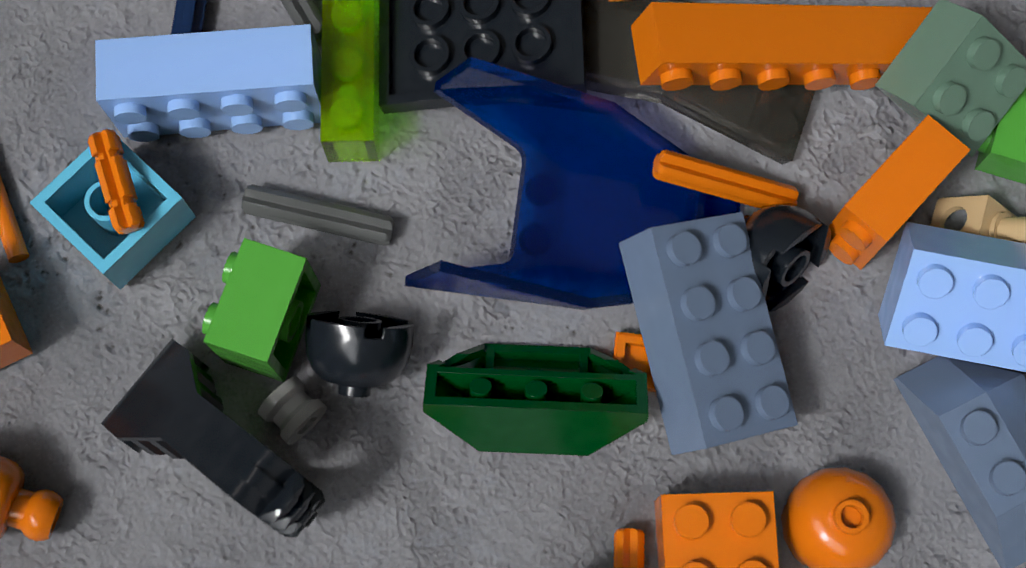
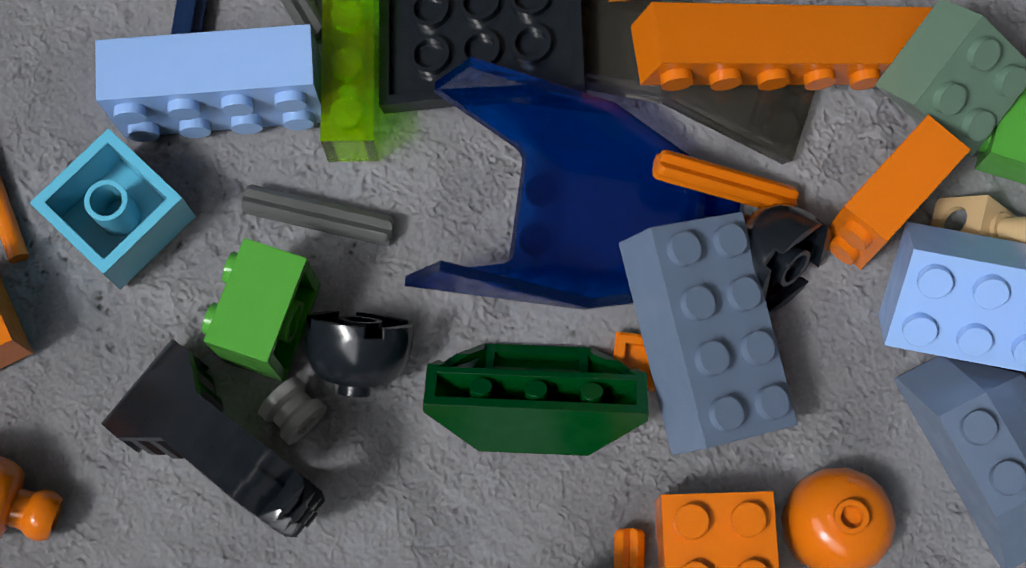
orange axle [88,129,145,235] -> none

